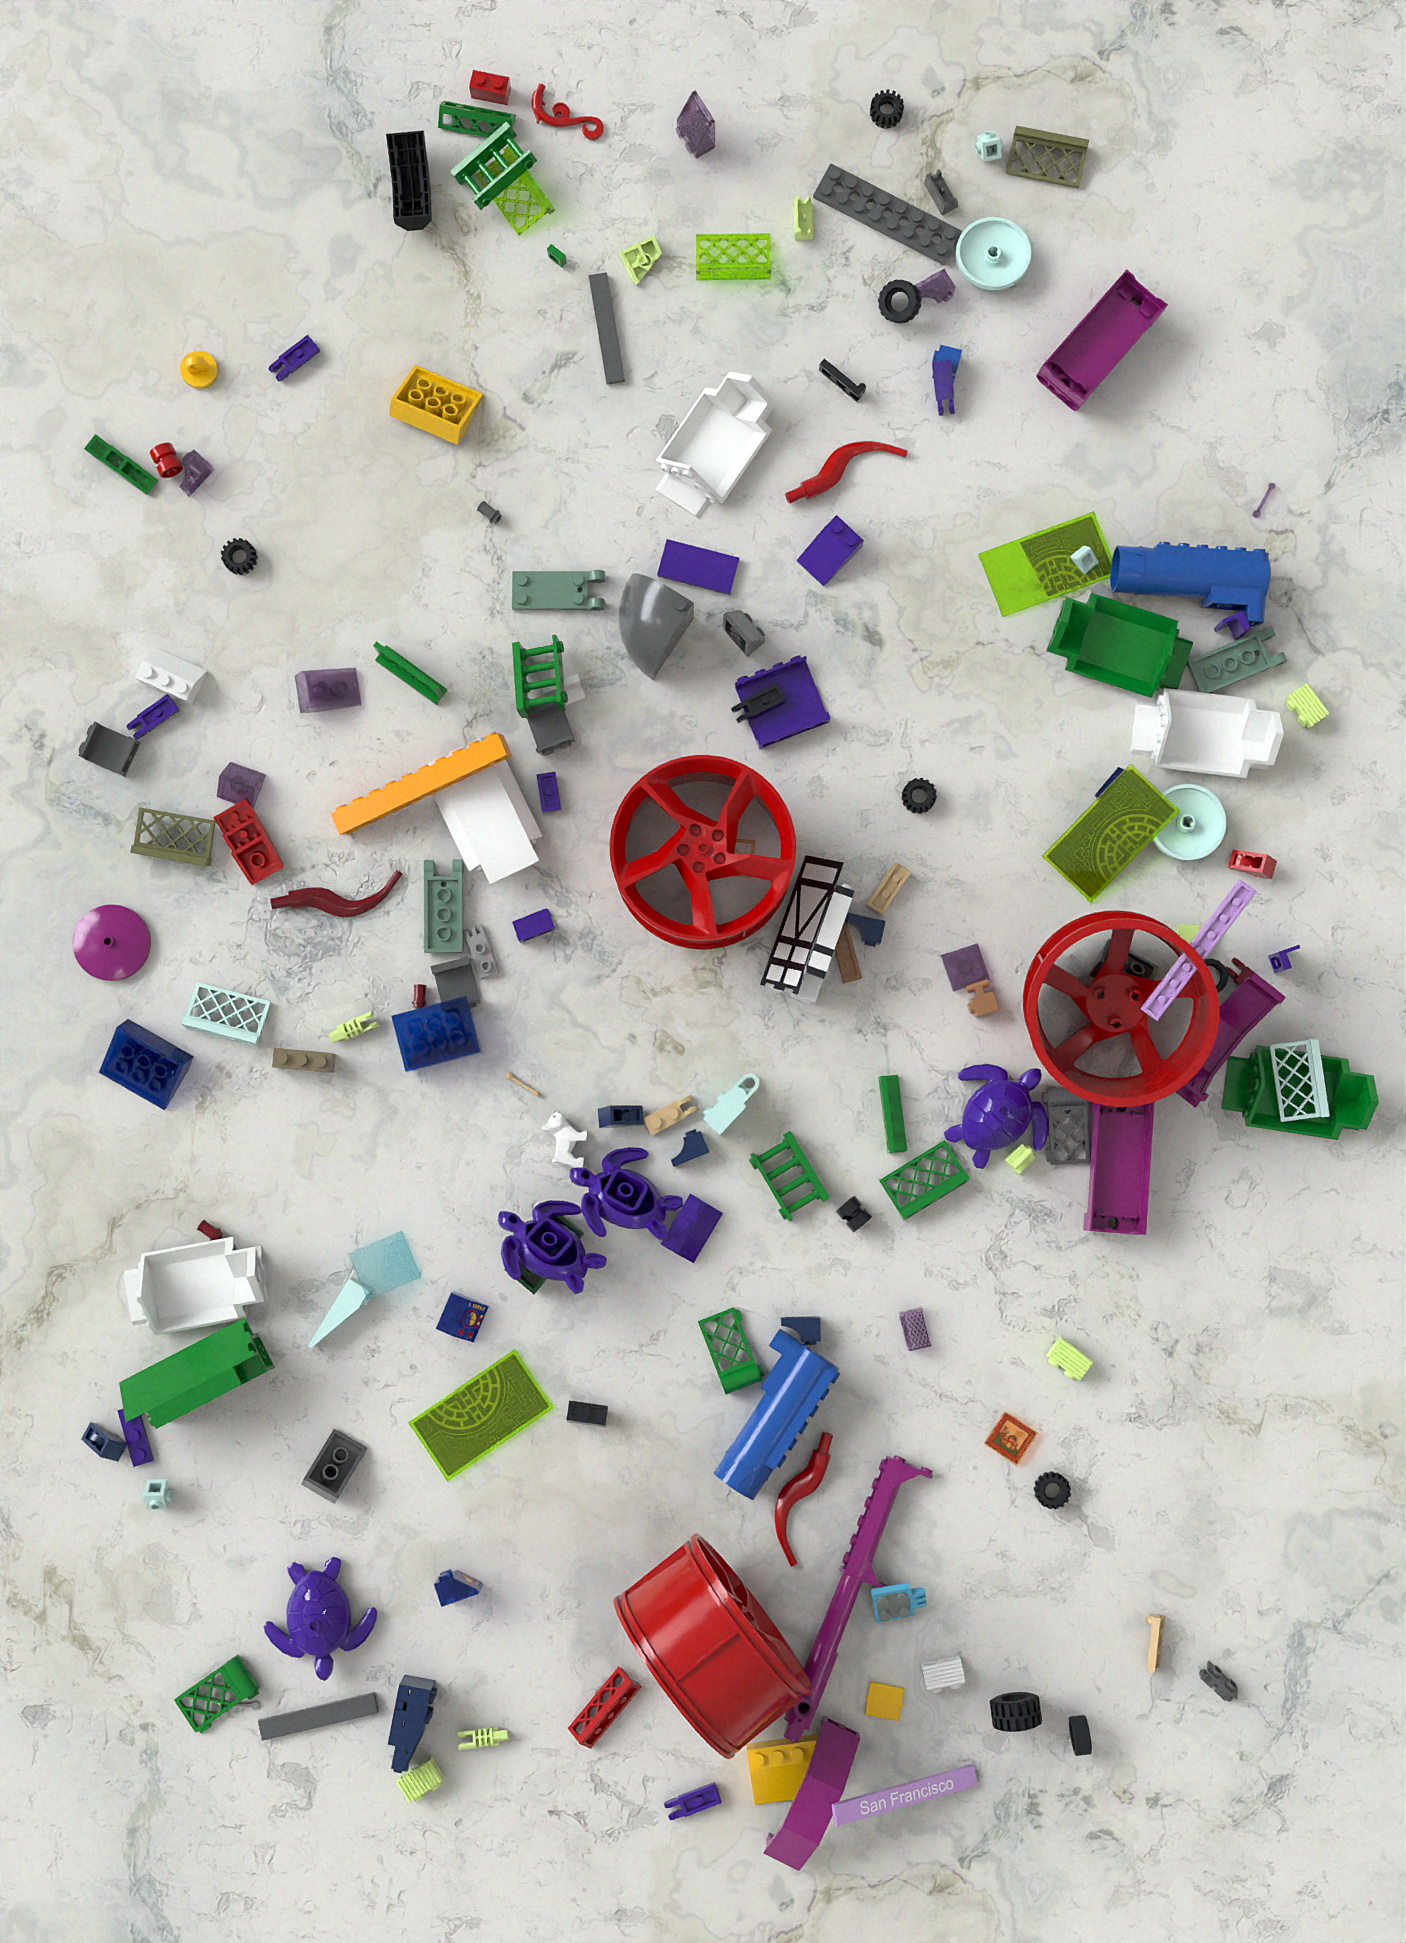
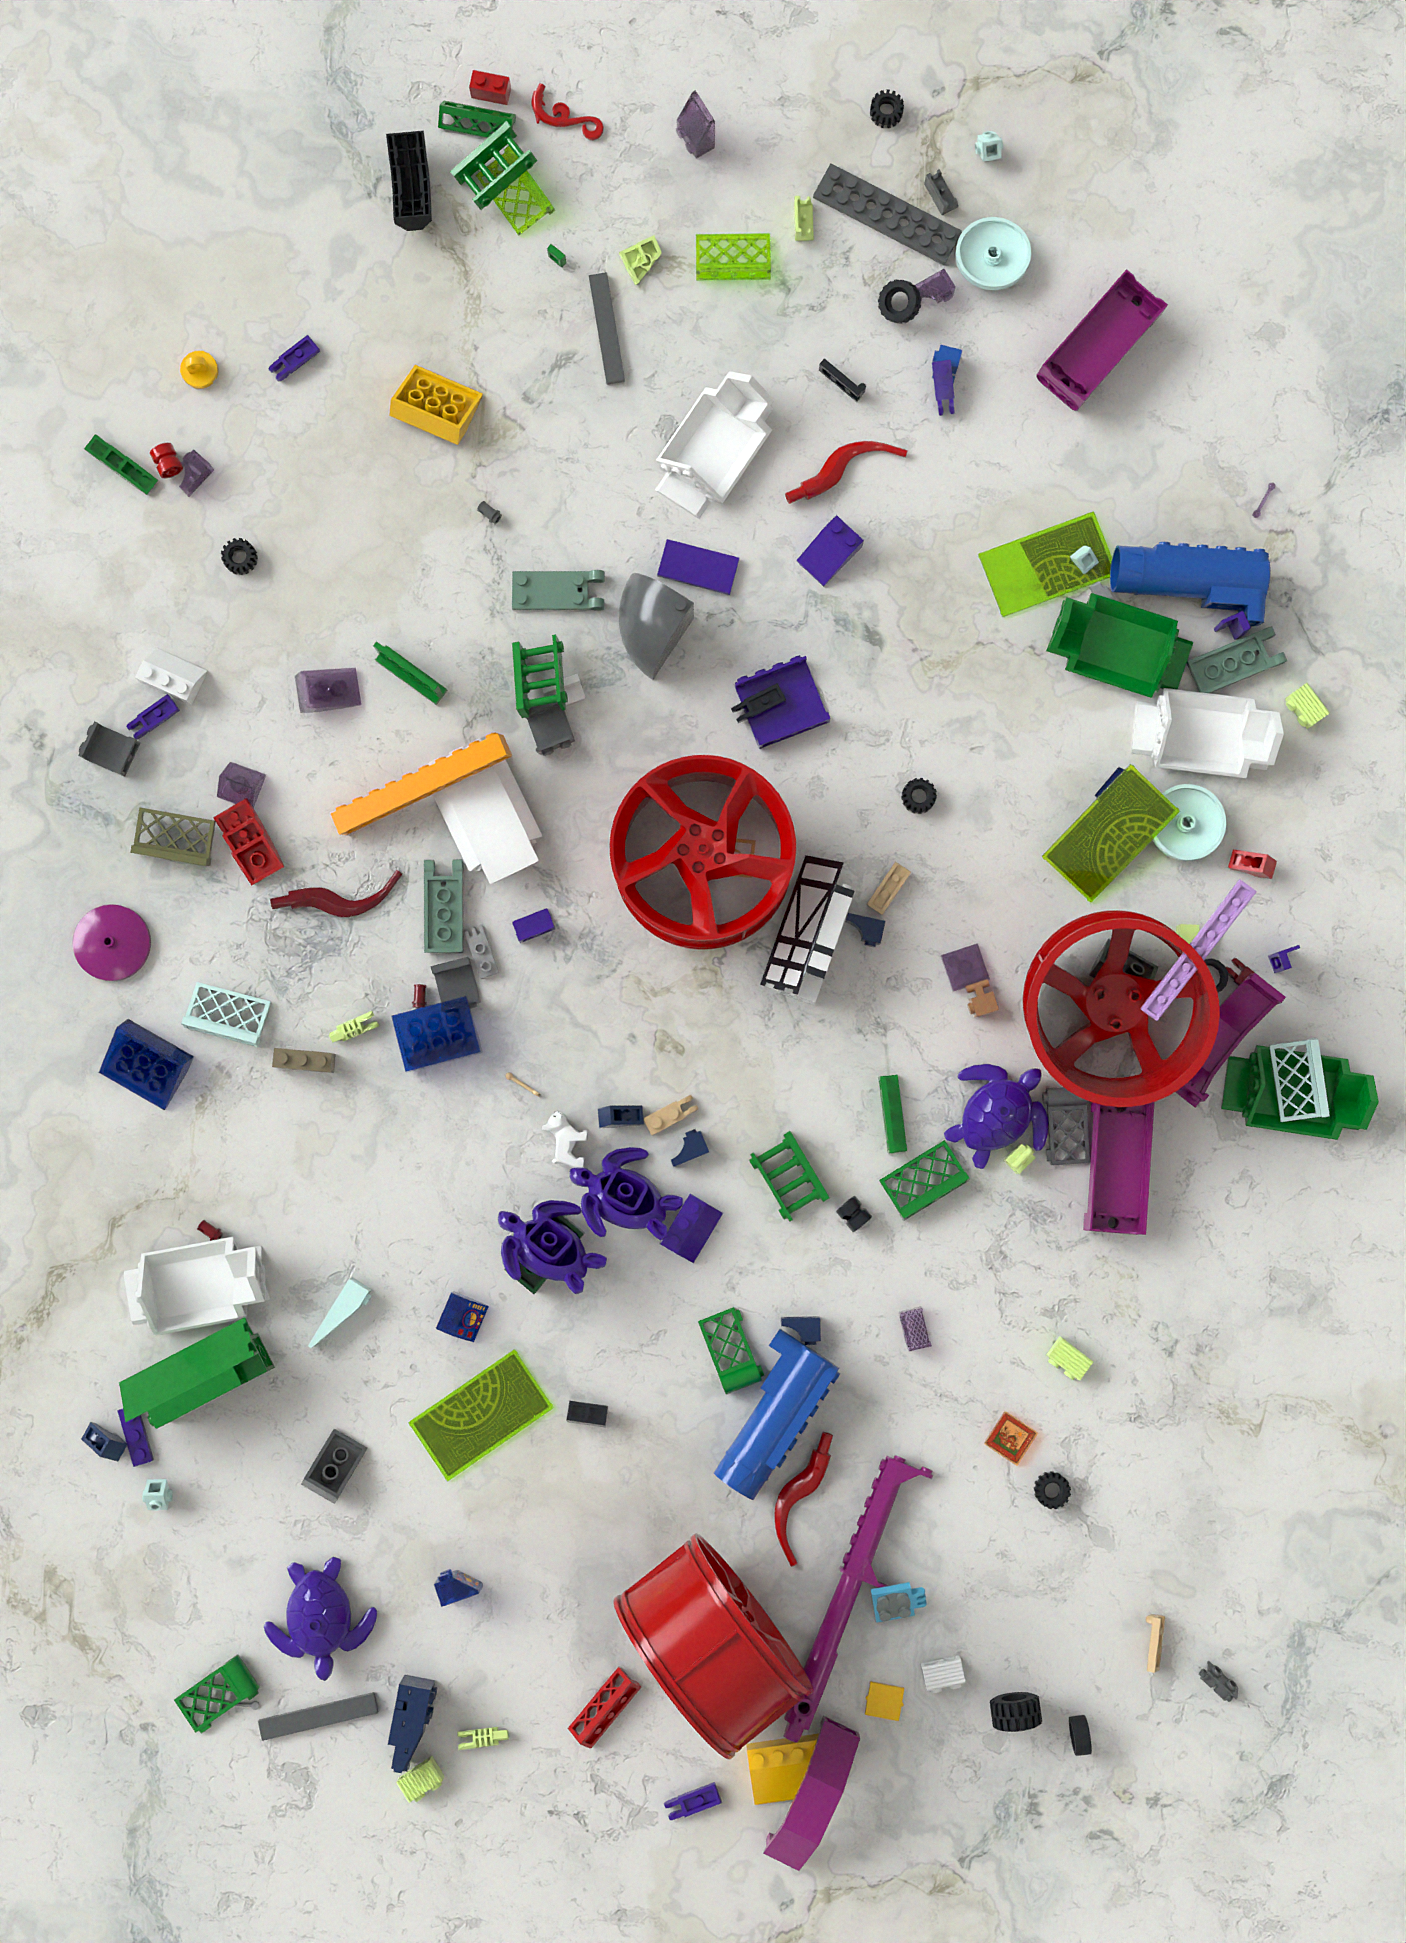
clear light blue piece [348,1231,421,1300] -> none
dark purple plate [536,771,561,813] -> none
light aqua brick [703,1073,759,1135] -> none
dark grey slope [723,610,765,657] -> none
lavender tile [831,1764,977,1826] -> none
medium nougat tile [834,923,862,984] -> none
olive fence [1006,125,1089,188] -> none

